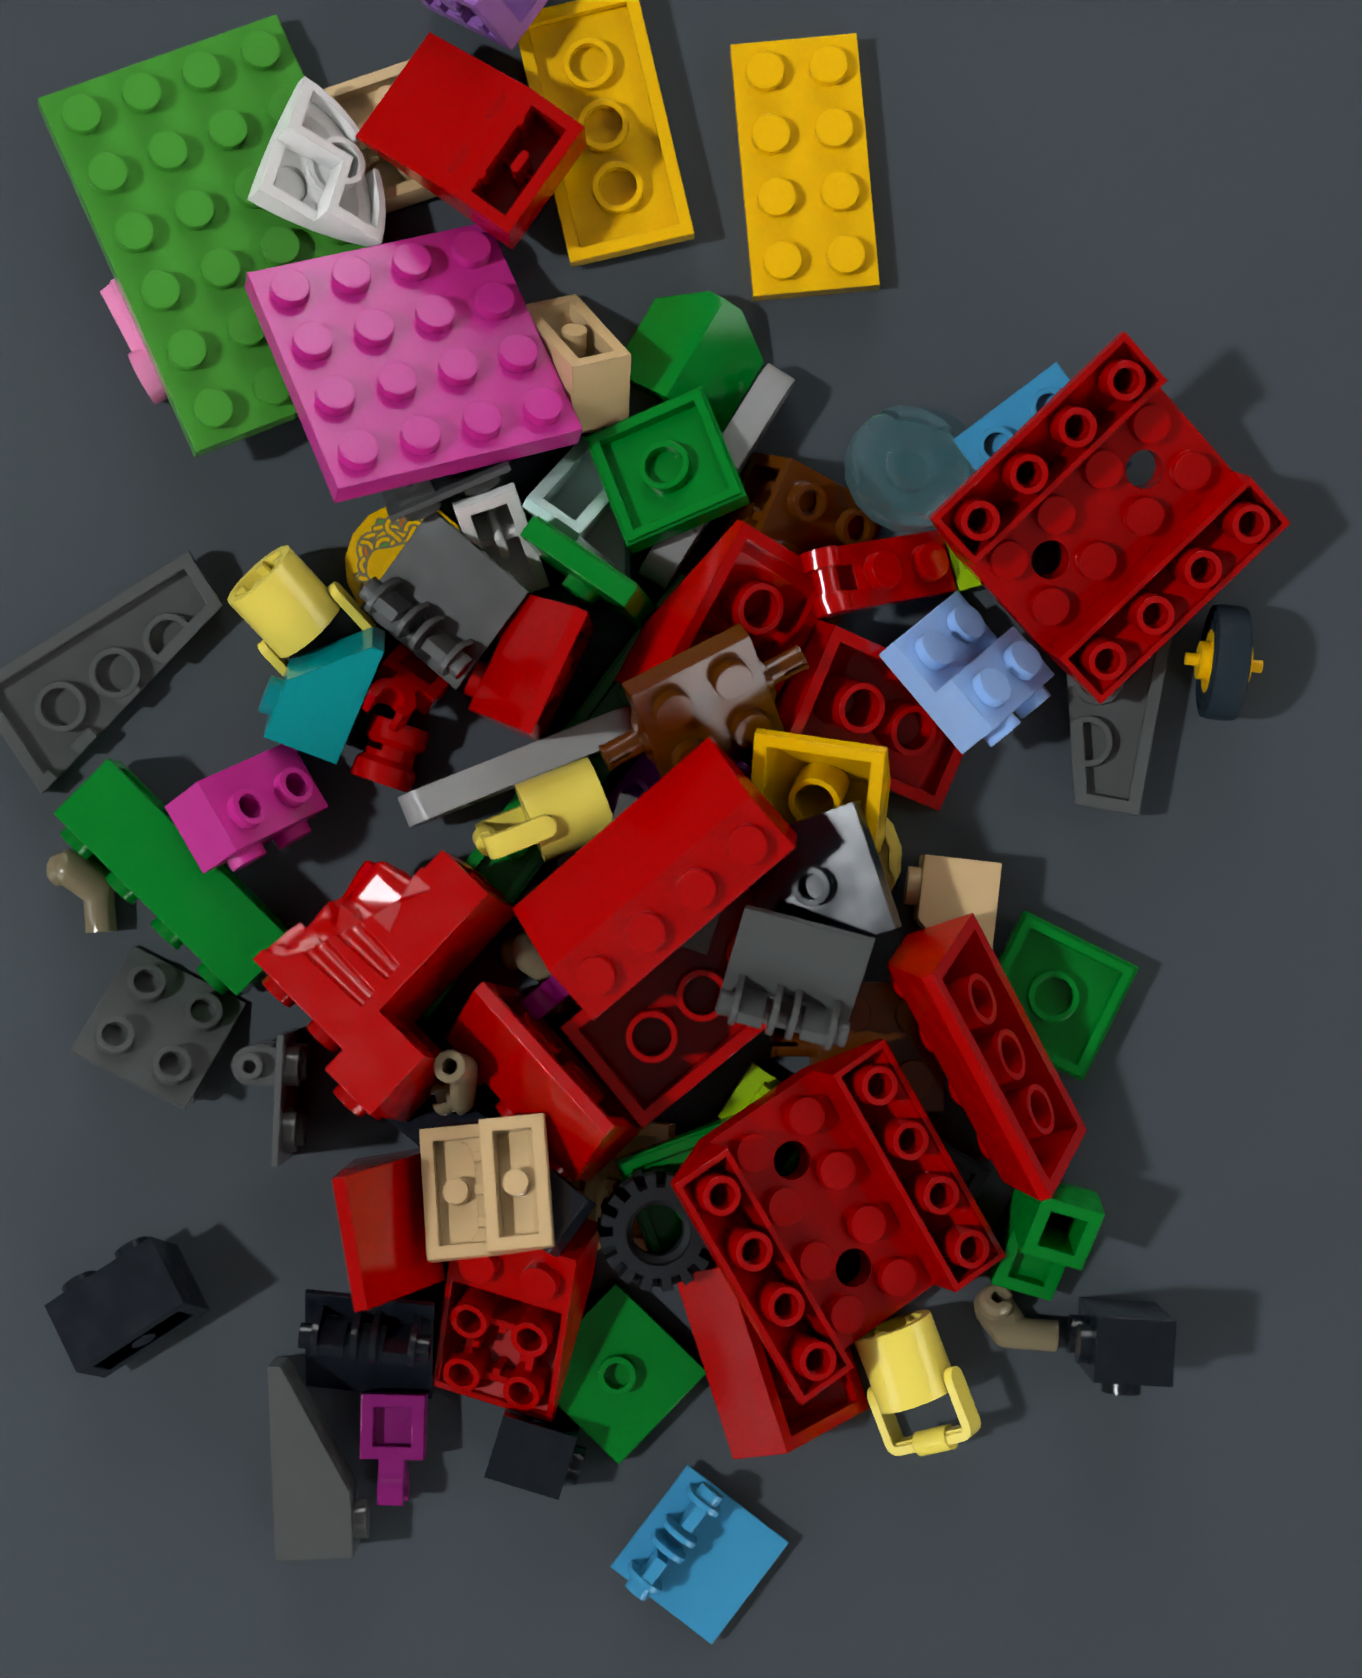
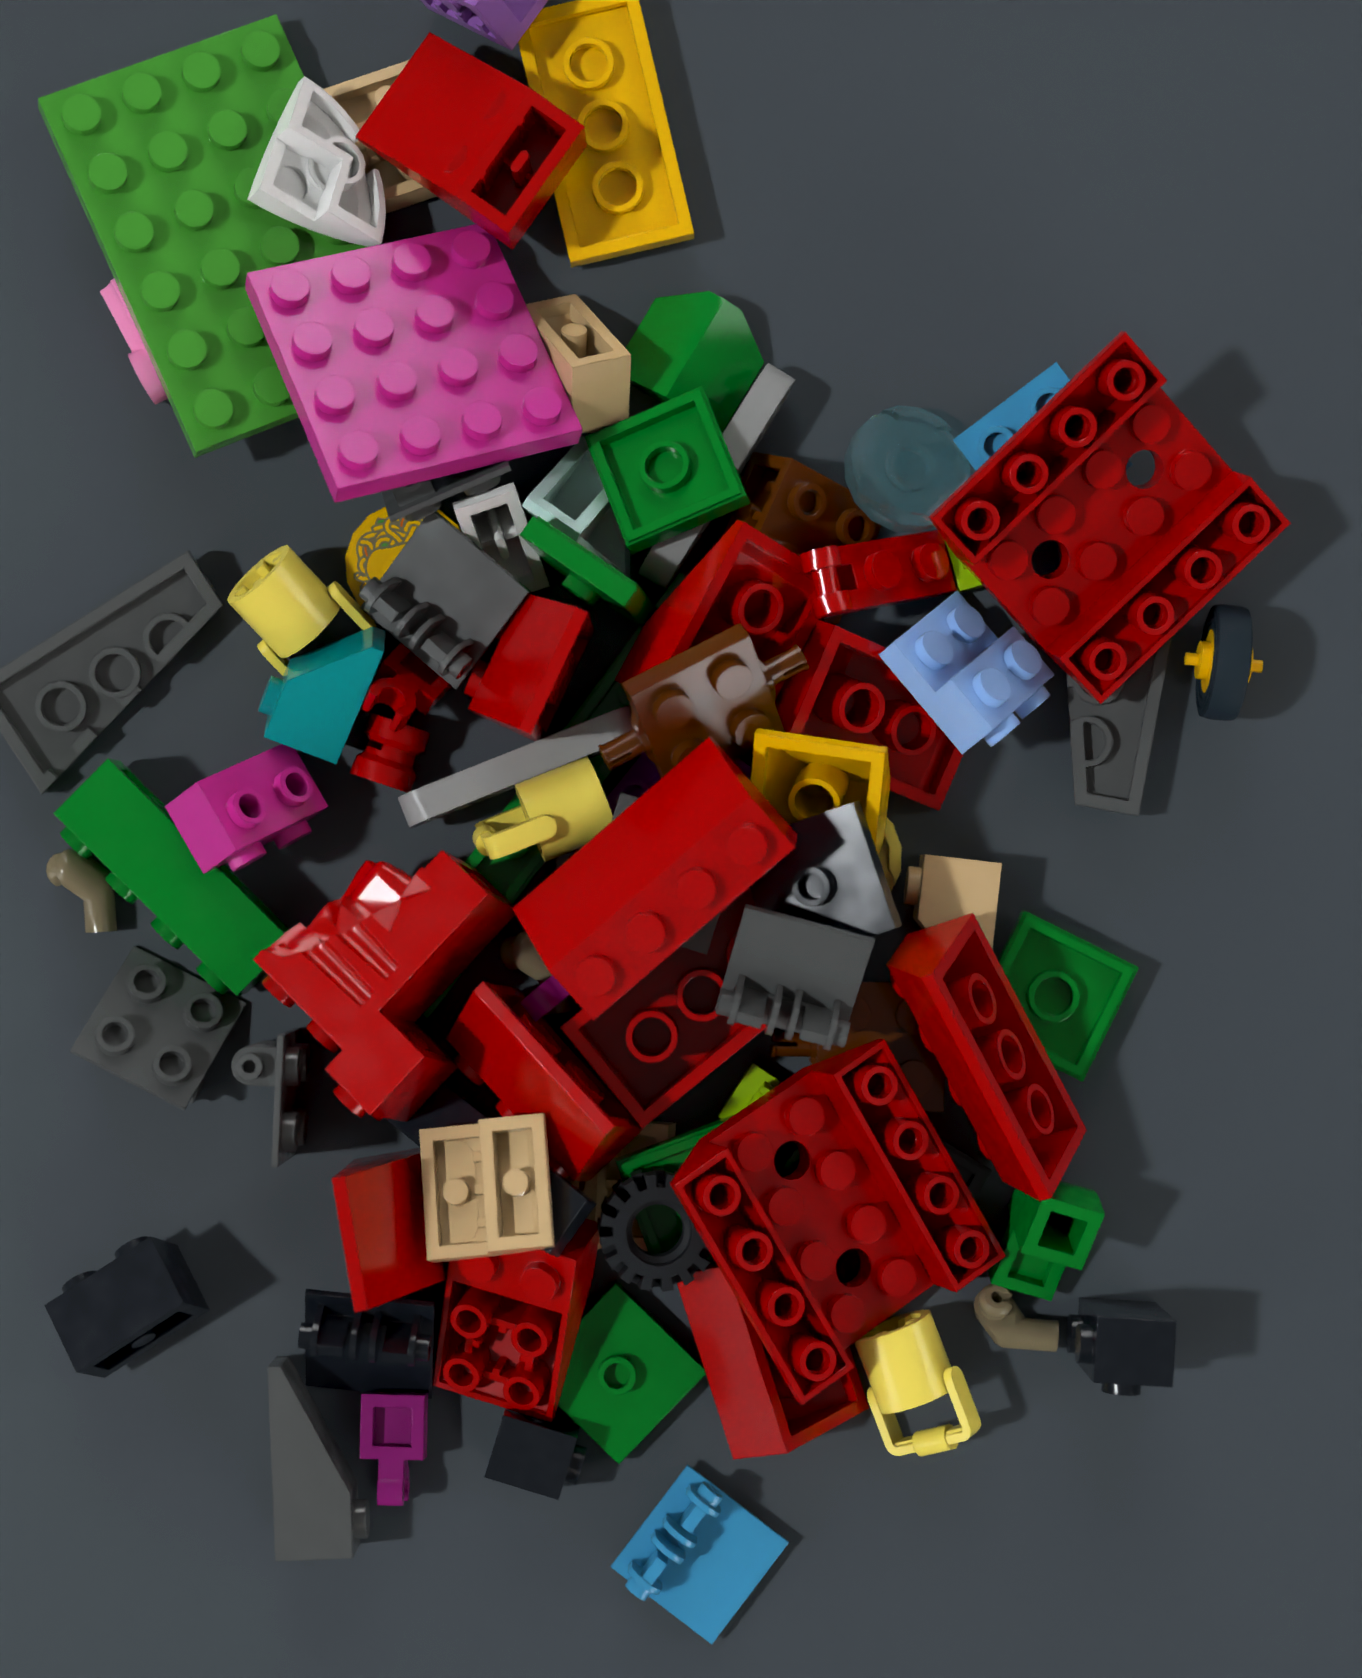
dark tan arm [430,1050,478,1116] -> none
yellow plate [730,33,880,301] -> none

